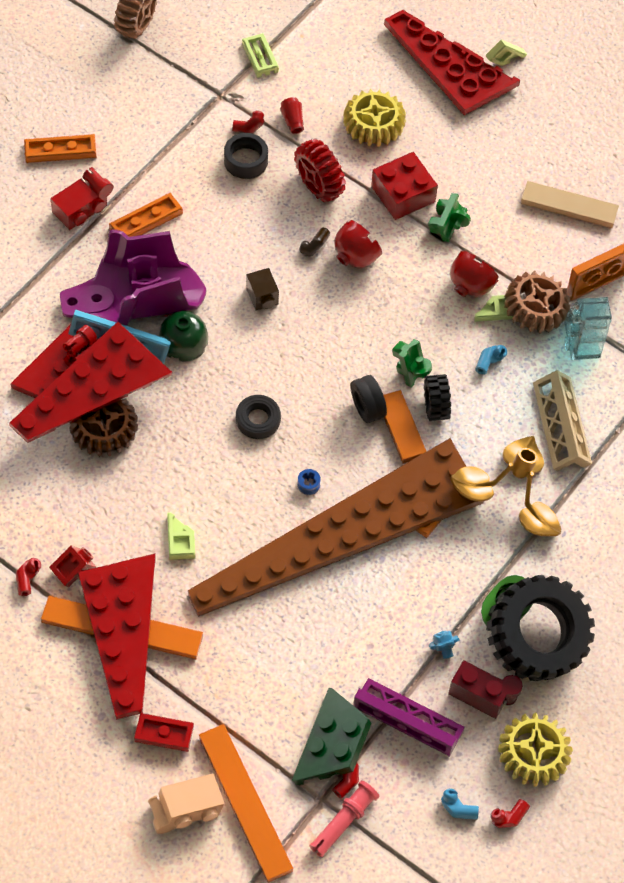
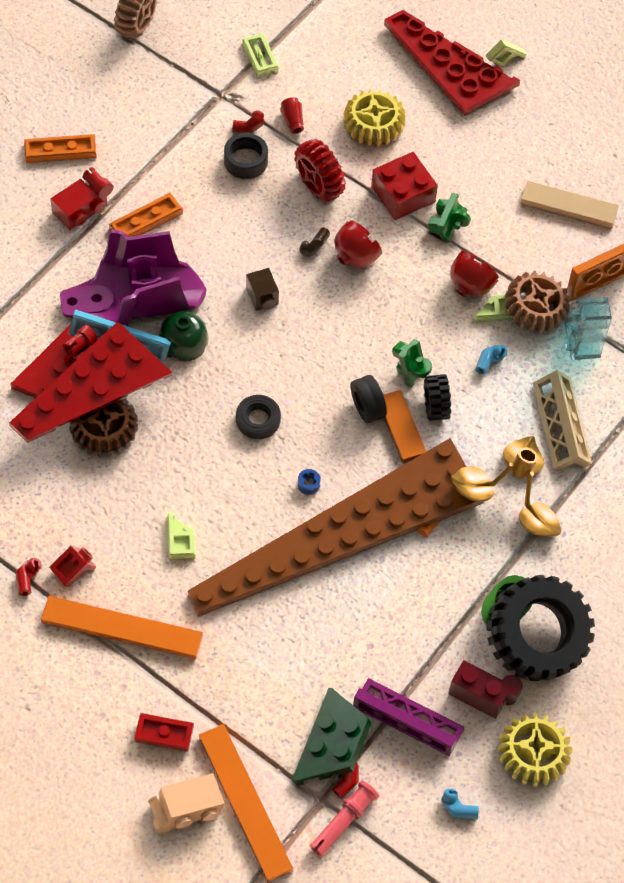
red wing [78,553,156,720] -> none
dark azure plant [429,631,460,659] -> none
red arm [490,799,530,828] -> none

